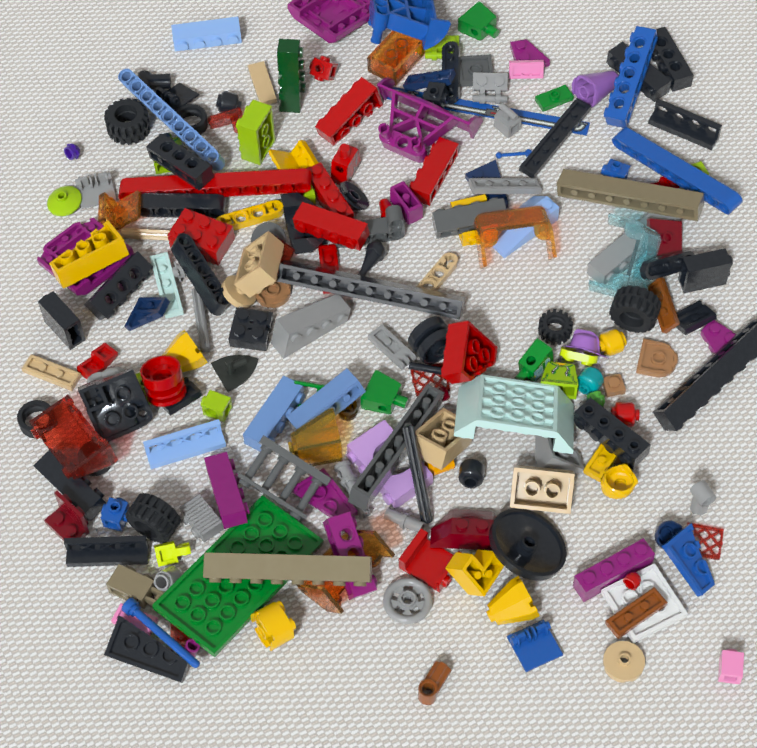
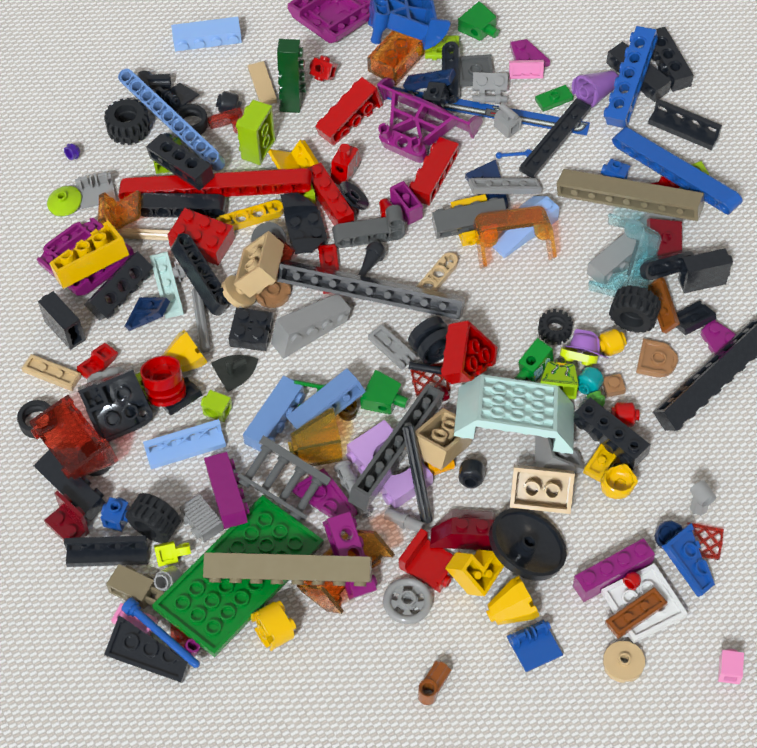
red brick [292,202,370,251] -> none

